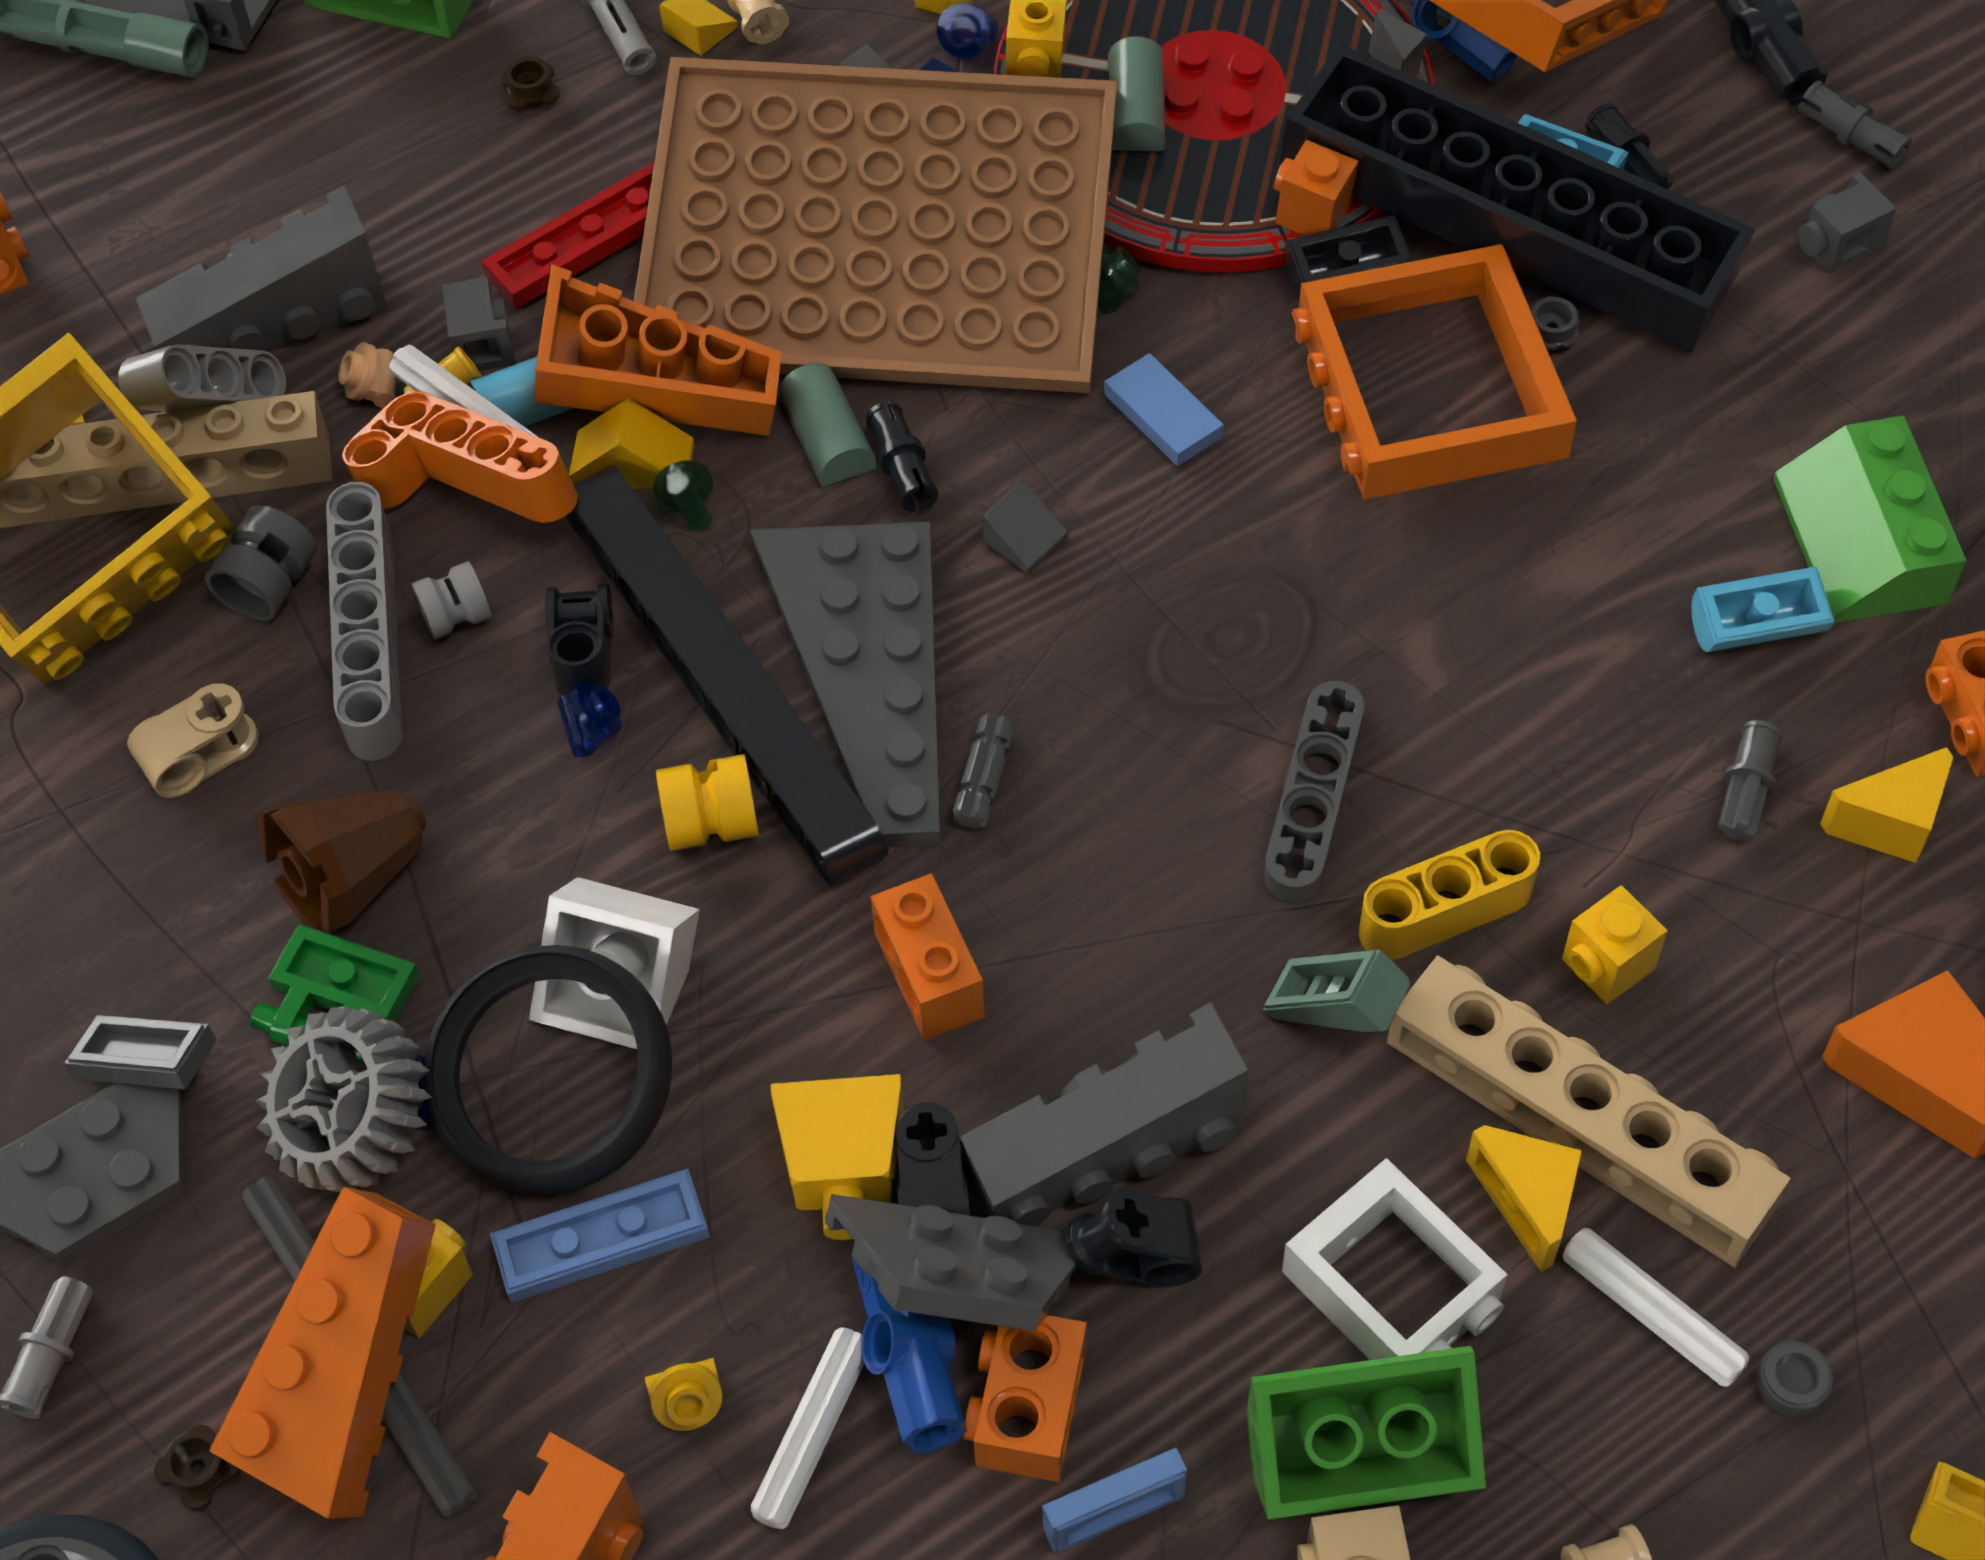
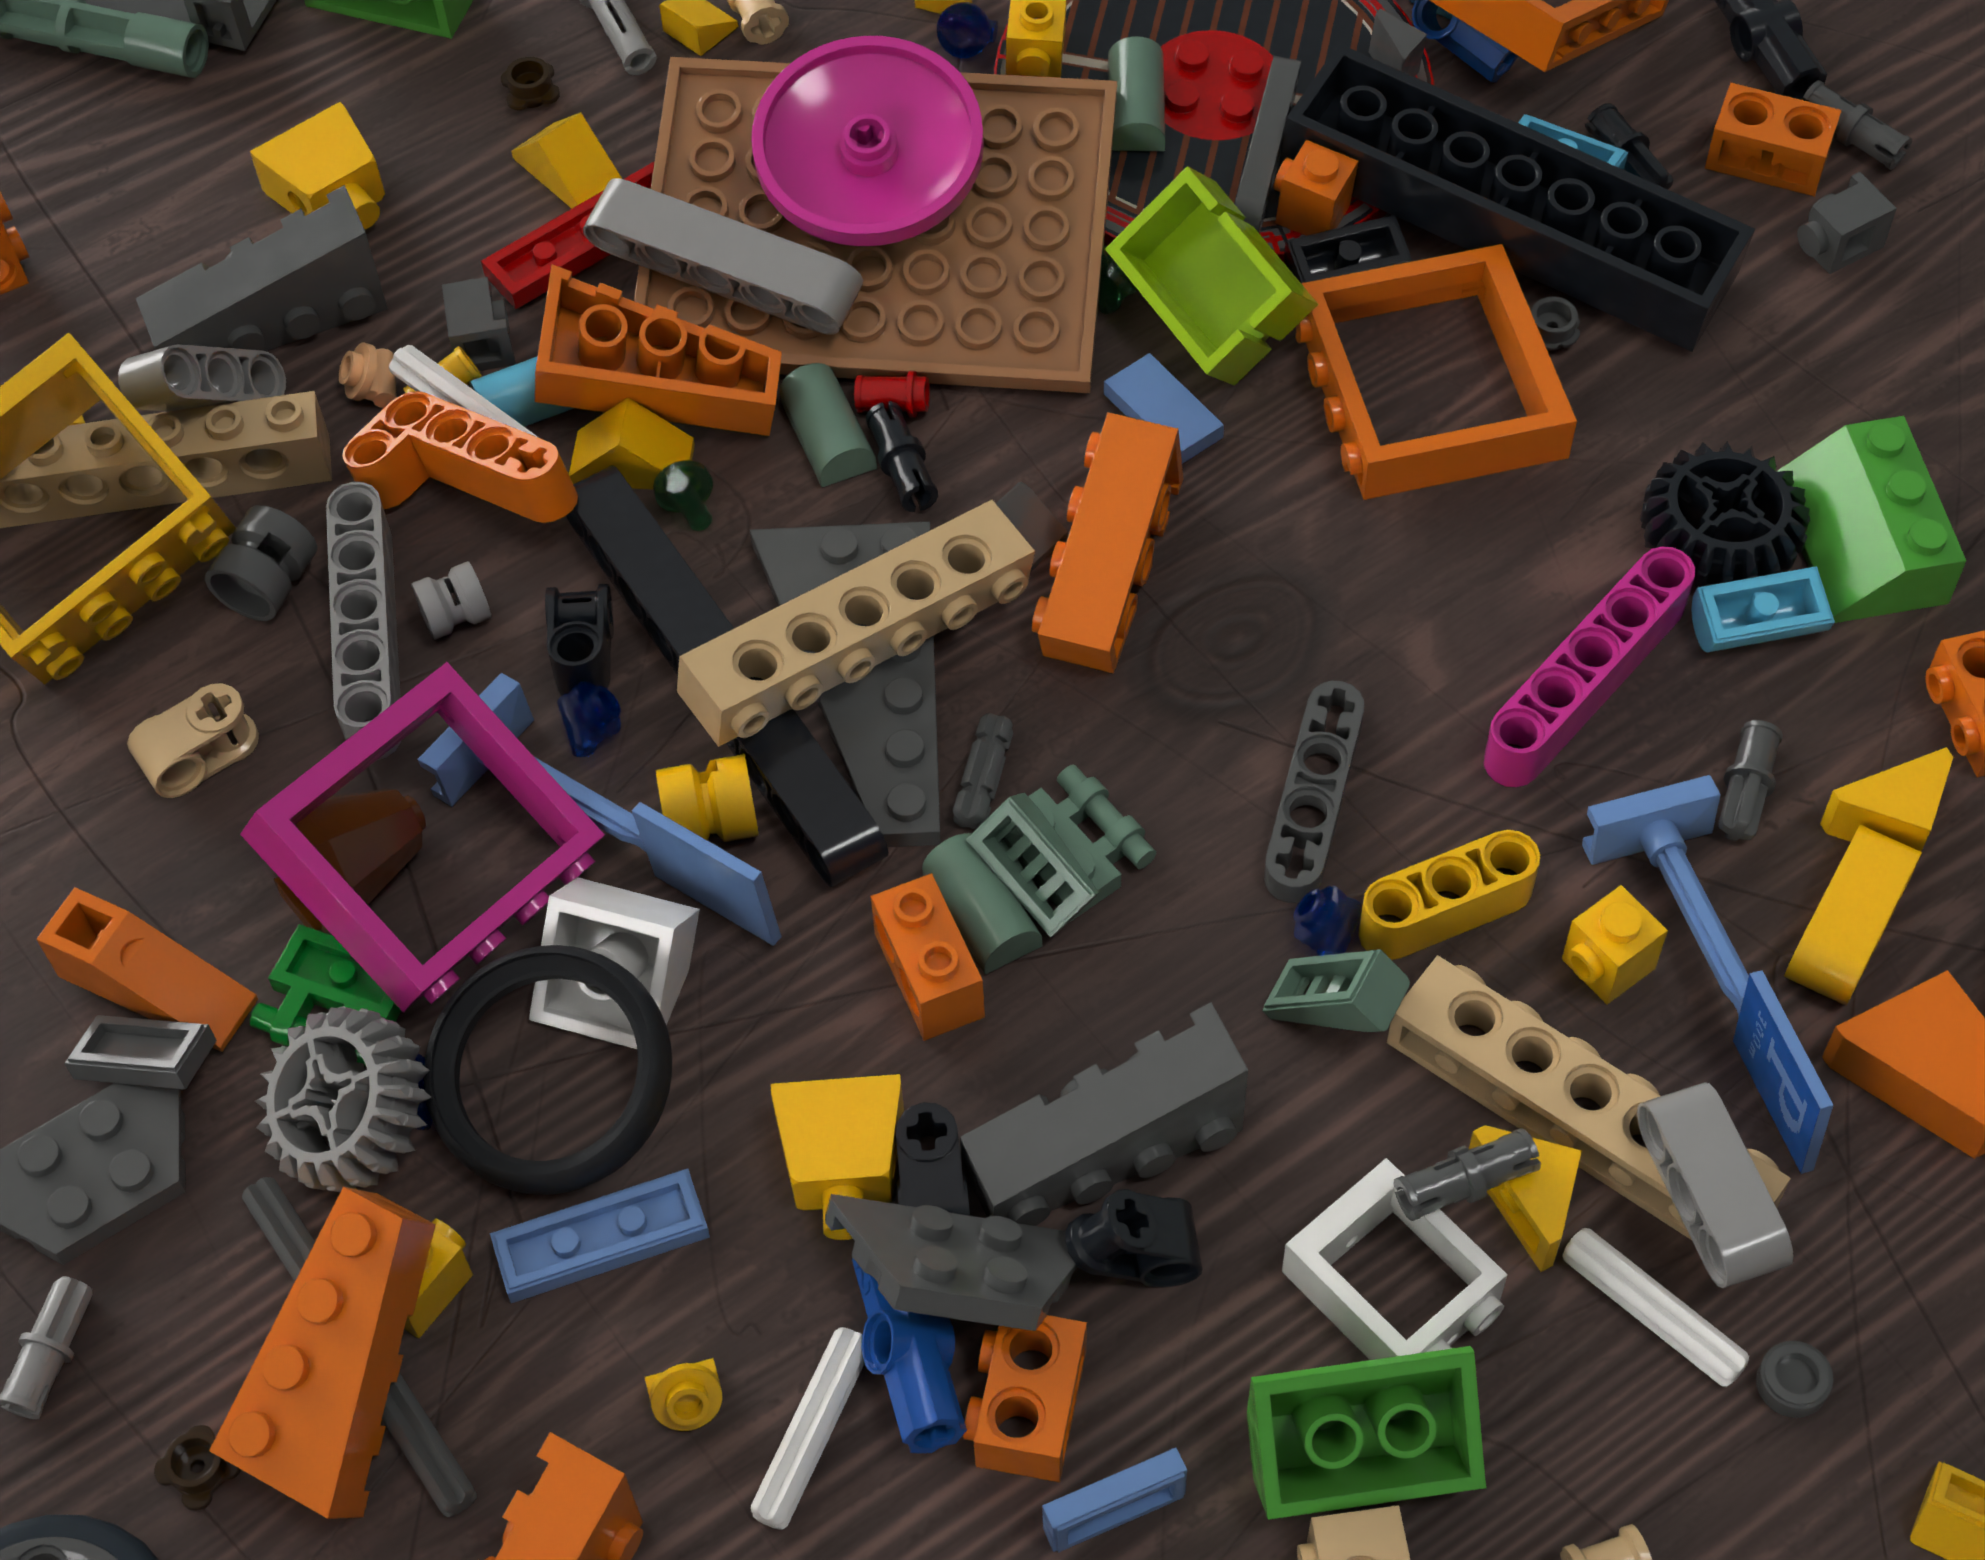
none -> orange slope [36,887,258,1052]
none -> dark pink window [240,662,605,1012]
none -> yellow torso [250,102,385,230]
none -> medium blue piece [417,673,782,946]
none -> yellow slope [511,112,622,209]
none -> light grey beam [583,178,864,335]
none -> tan brick [677,500,1035,747]
none -> dark pink dish [751,36,984,246]
none -> red pin [854,370,930,418]
none -> sand green brick [922,833,1042,975]
none -> sand green slope [966,792,1099,937]
none -> sand green plate [1003,764,1156,922]
none -> orange wedge [1032,412,1184,674]
none -> lime piece [1105,166,1319,386]
none -> dark grey beam [1235,56,1302,234]
none -> clear blue plate [1293,886,1363,956]
none -> dark grey pin [1393,1128,1541,1221]
none -> dark pink beam [1484,547,1695,787]
none -> medium blue piece [1582,775,1833,1174]
none -> light grey beam [1637,1082,1793,1288]
none -> black gear [1640,441,1810,589]
none -> orange brick [1705,83,1841,197]
none -> yellow beam [1784,824,1922,1006]

